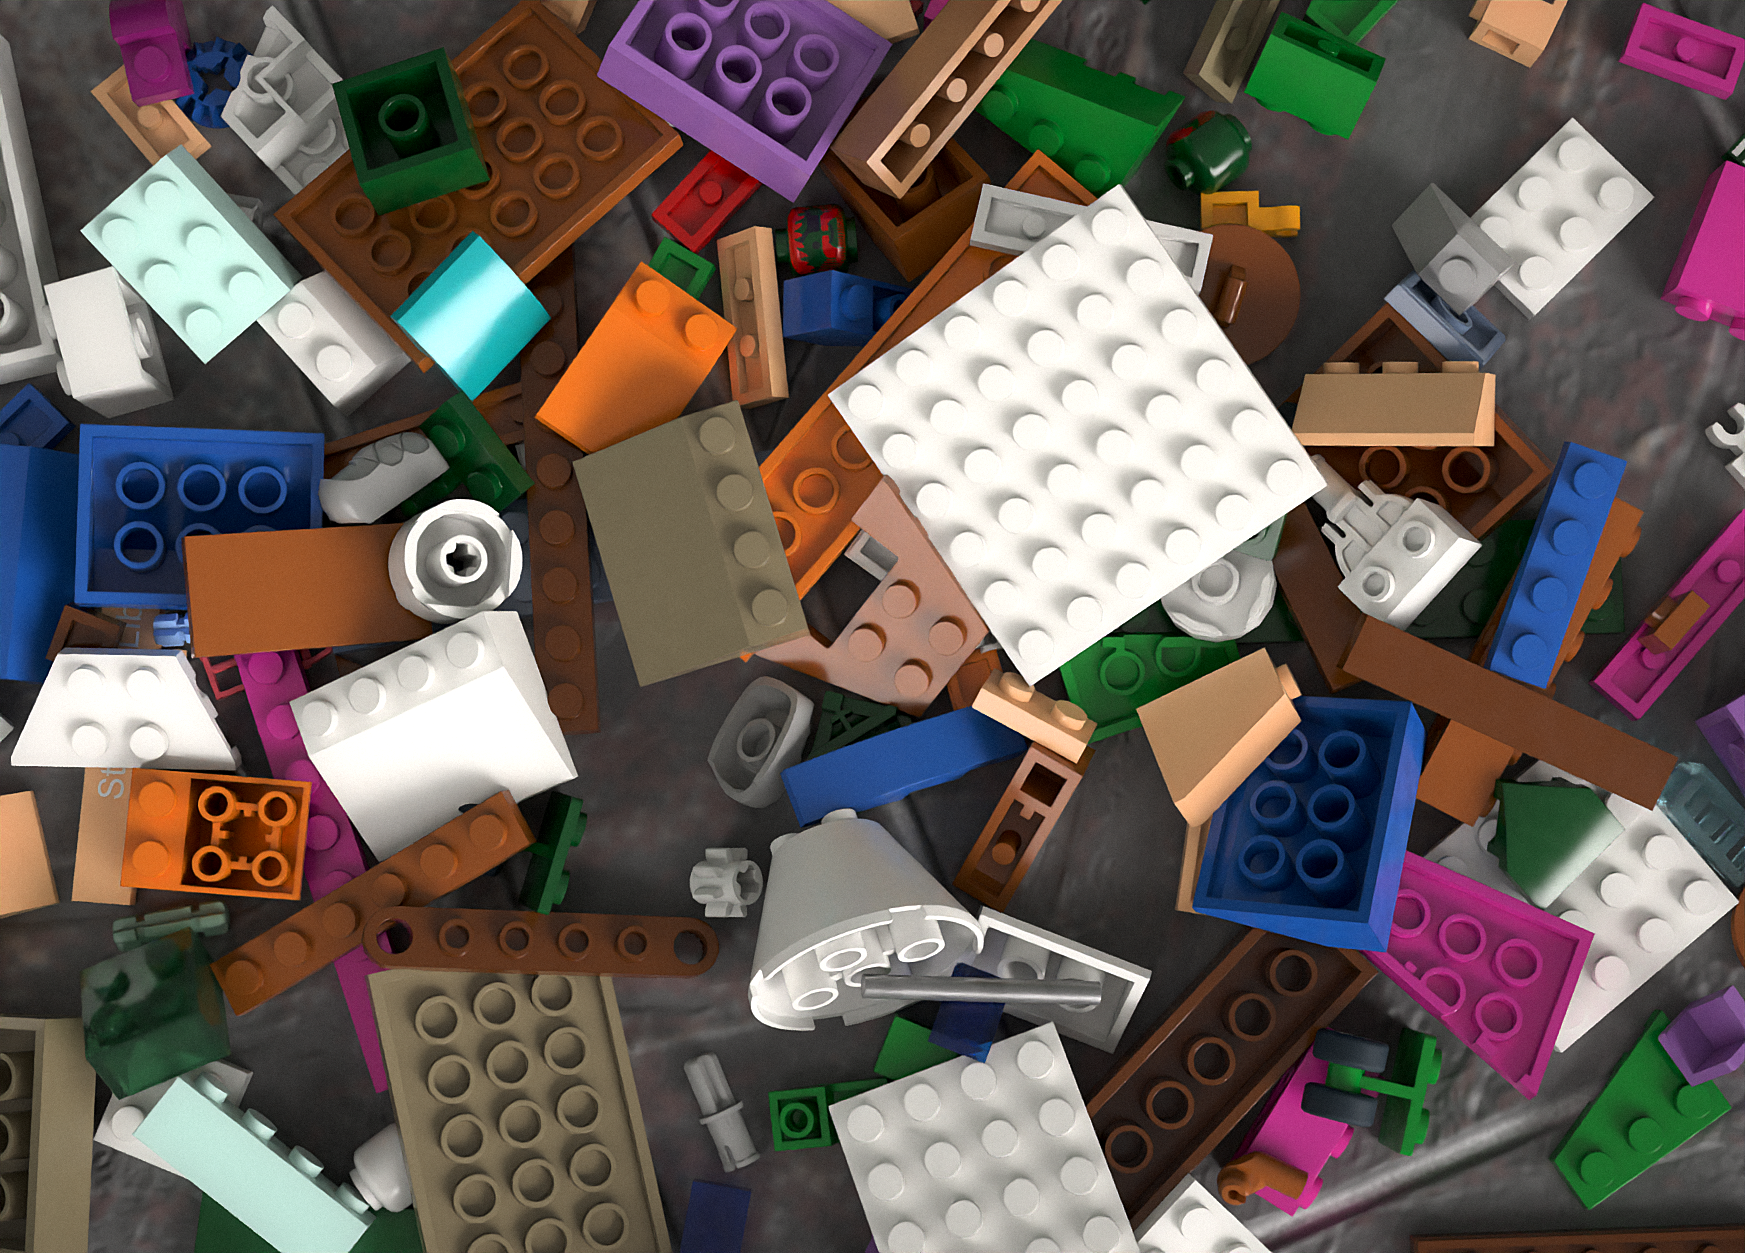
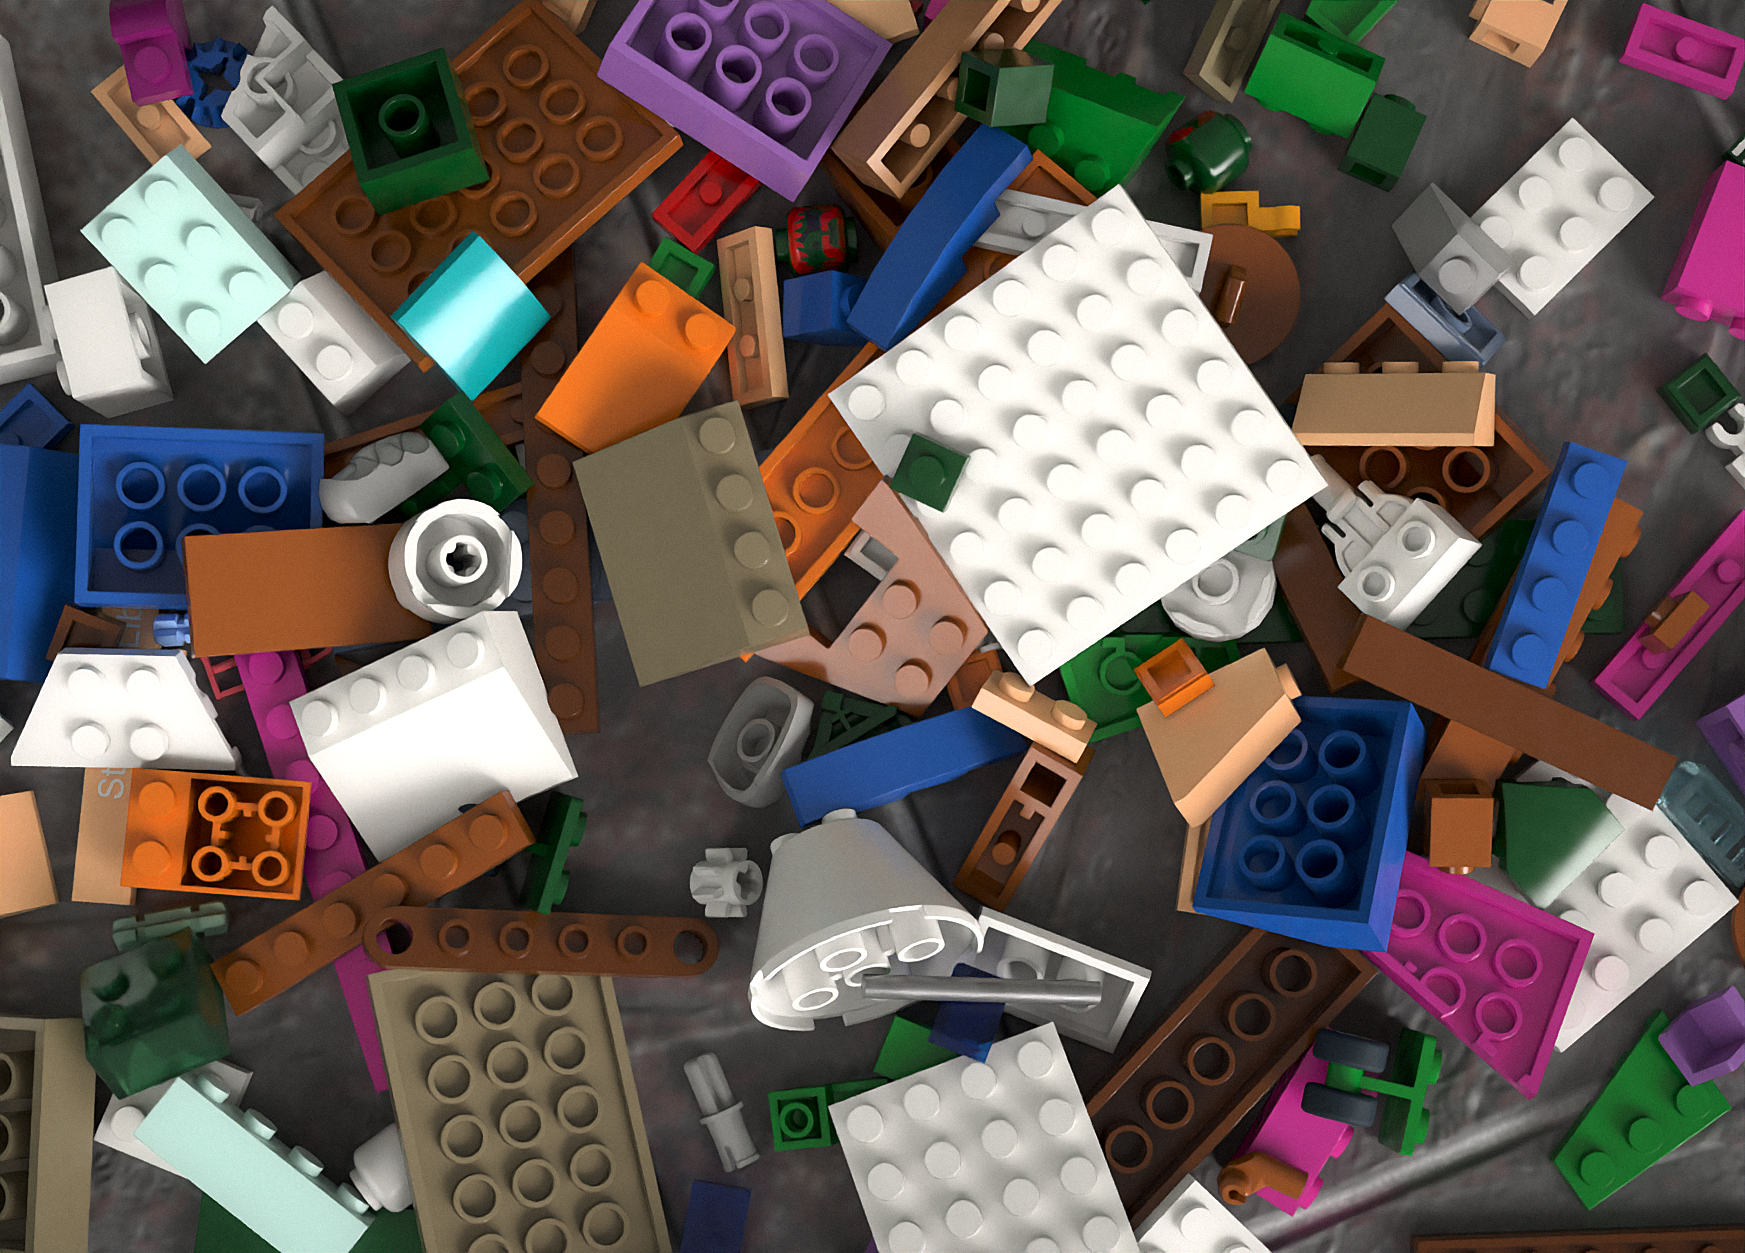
none -> blue slope [846,123,1033,353]
none -> dark green plate [889,432,971,513]
none -> dark green brick [954,48,1055,127]
none -> orange tile [1133,638,1215,718]
none -> dark green brick [1337,93,1427,193]
none -> dark orange brick [1422,779,1494,874]
none -> dark green tile [1656,353,1742,435]

